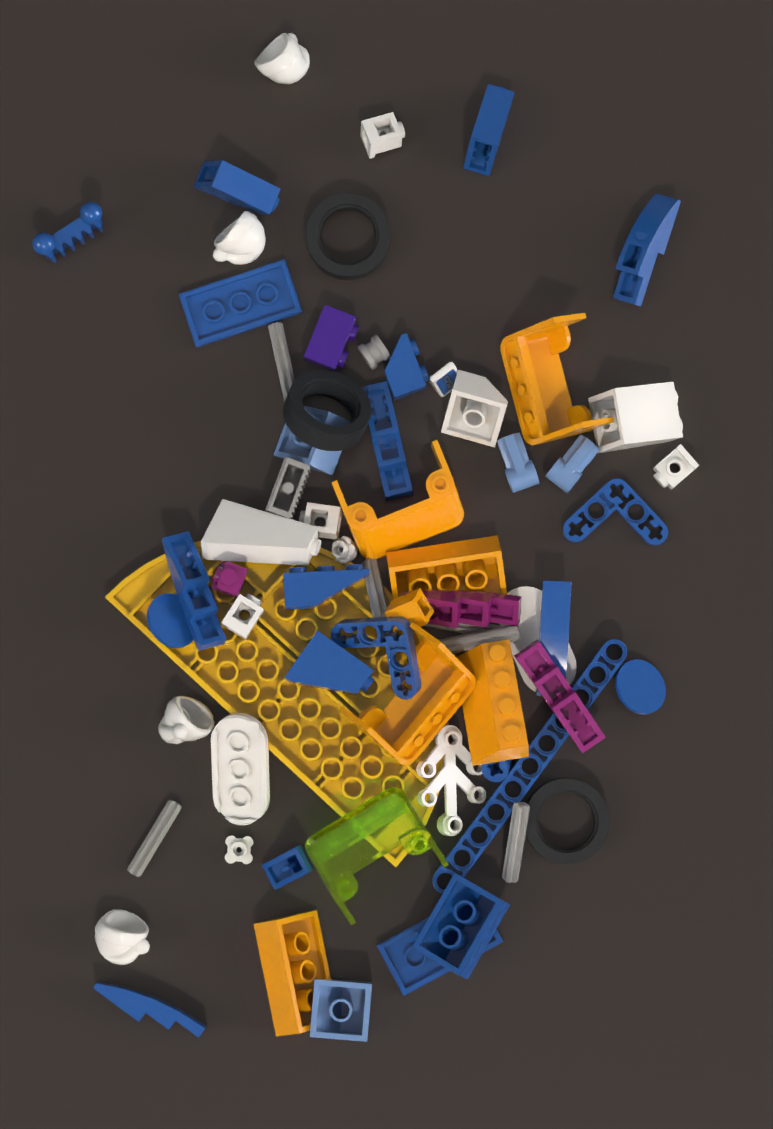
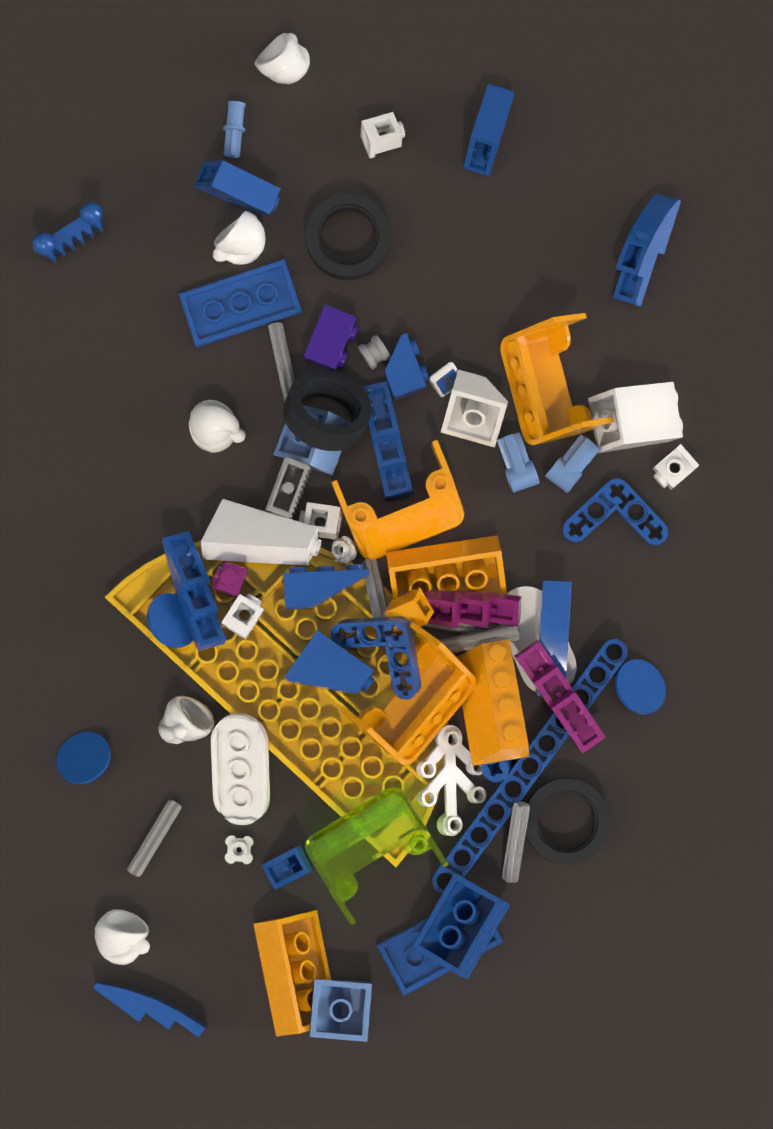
none -> blue piece [56,732,111,785]
none -> white piece [189,400,246,453]
none -> medium blue axle [223,101,245,158]

